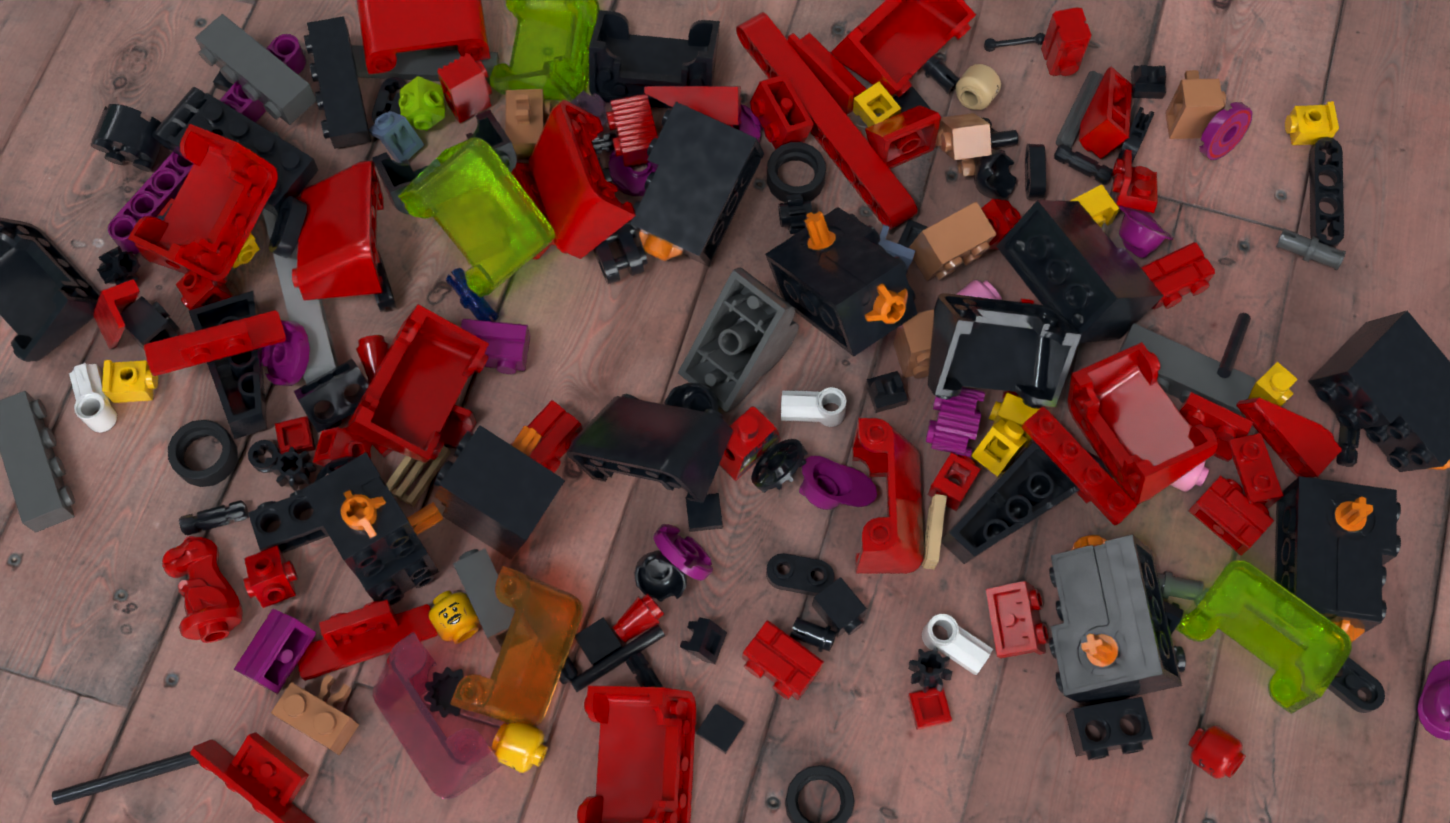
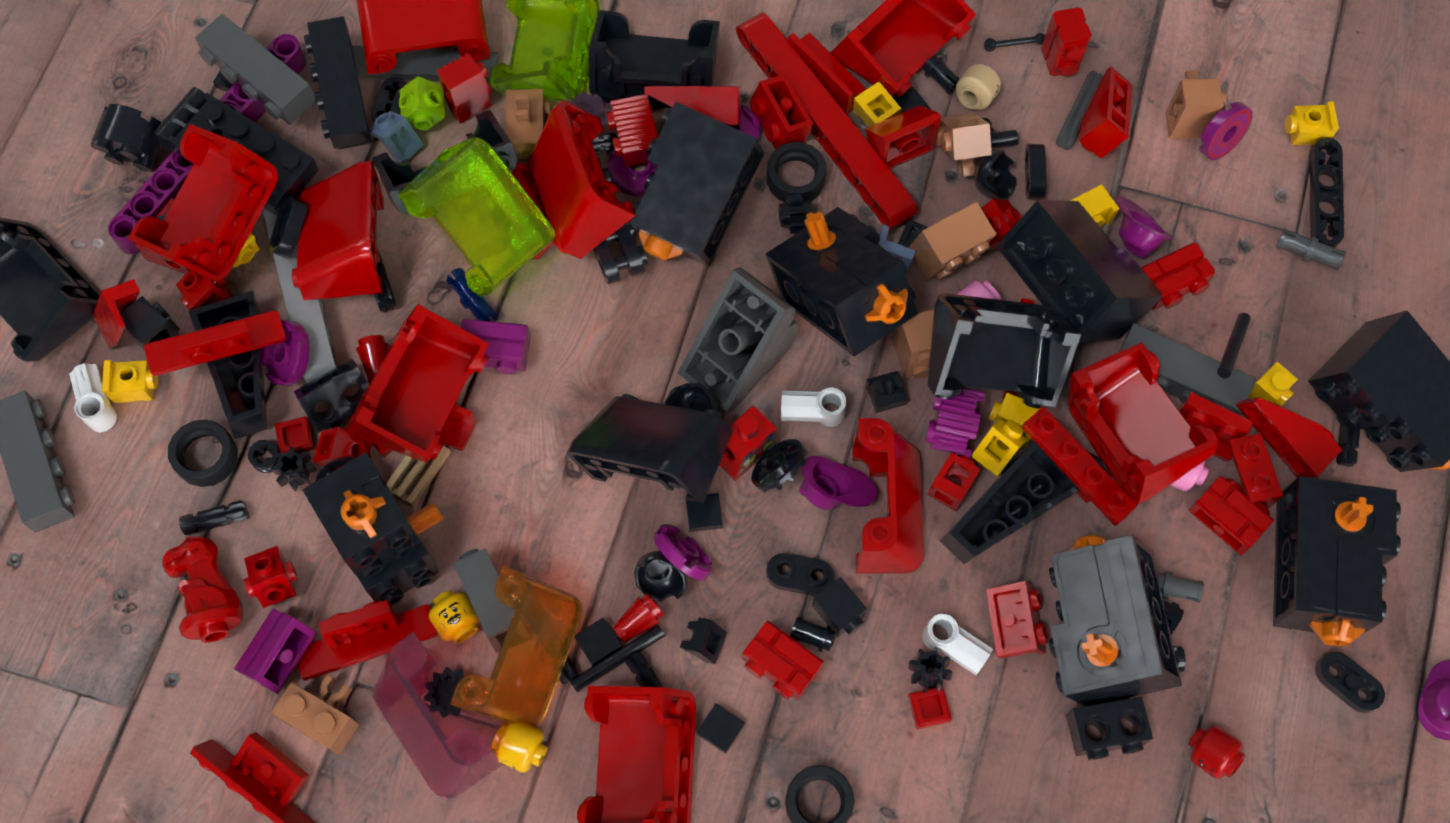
black bar [52,751,199,805] -> none
black gear [97,246,141,285] -> none
black brick [248,489,329,553] -> none
black piece [434,425,565,560] -> none
red brick [510,400,583,473] -> none
tan tile [921,494,947,570] -> none
black axle [1054,144,1113,184] -> none
red bracket [1112,149,1158,213] -> none
black piece [1118,107,1155,163] -> none
black tile [1131,65,1166,99] -> none
clear neon green windscreen [1176,560,1352,714] -> none

